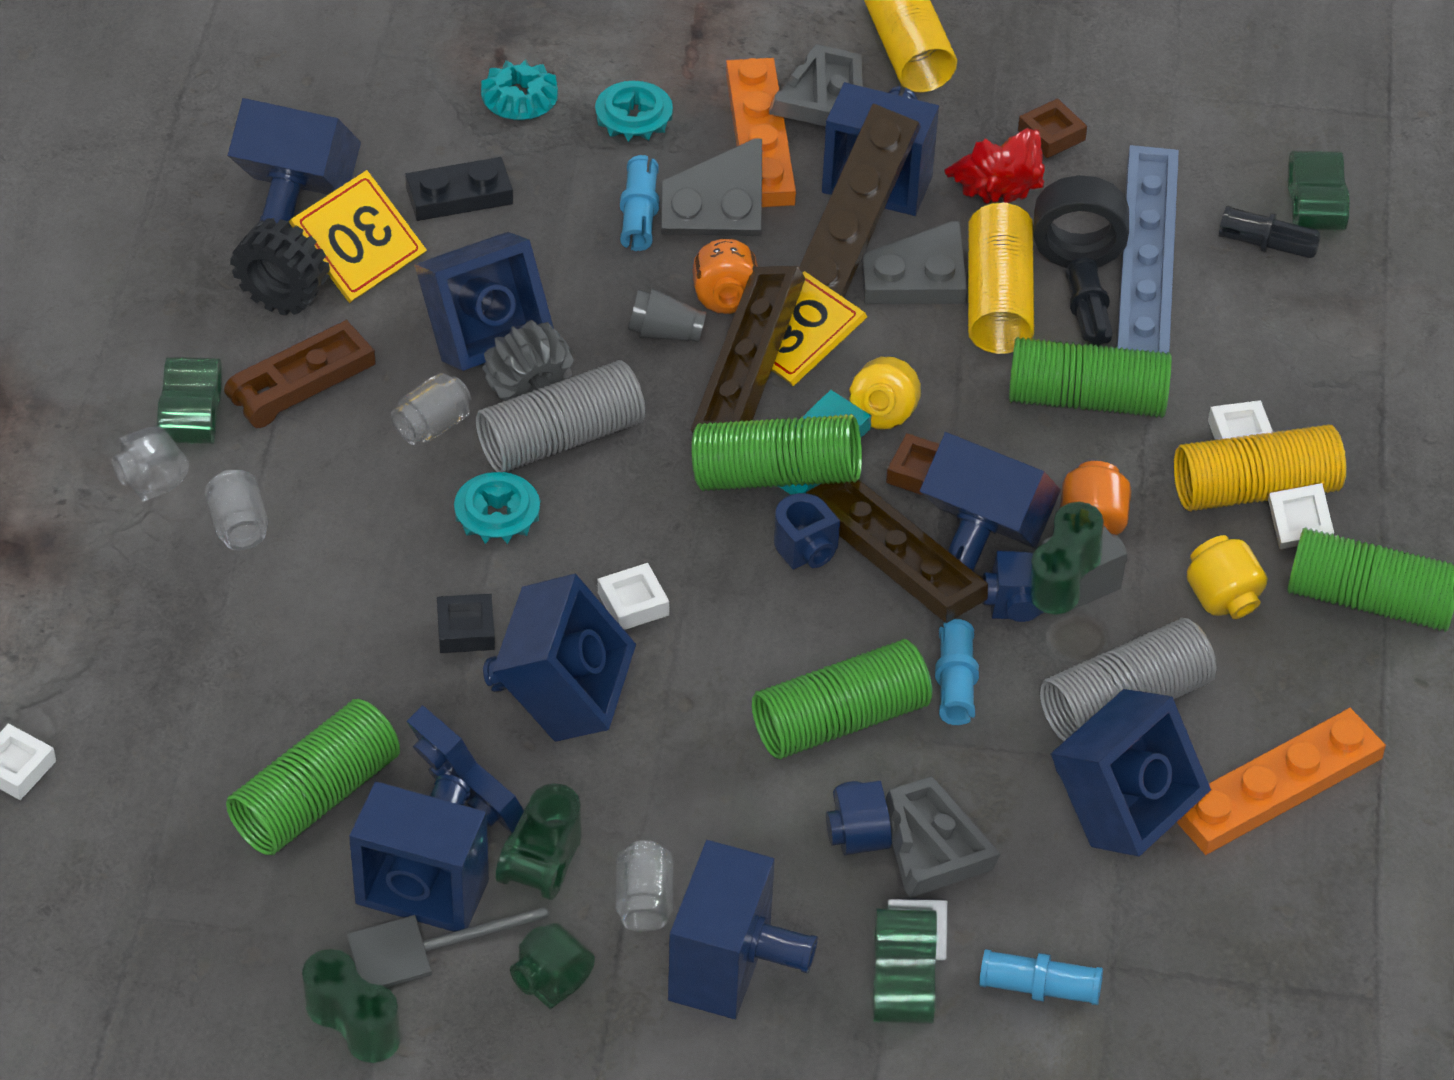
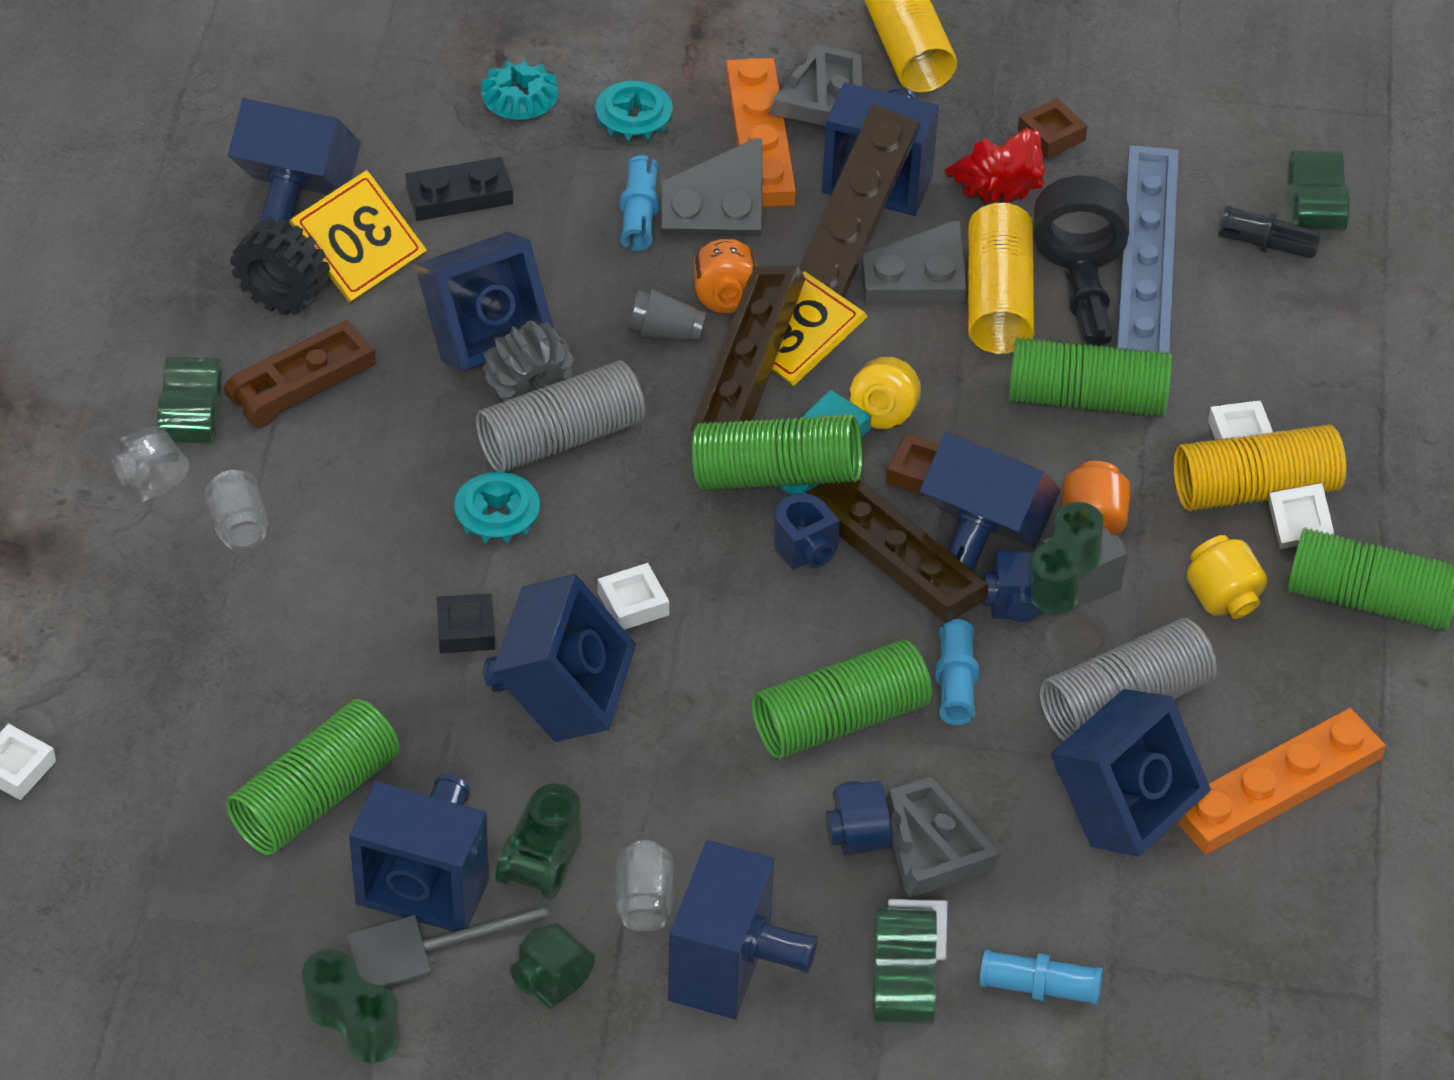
clear brick [391,372,471,445] -> none
dark blue plate [406,705,529,835] -> none

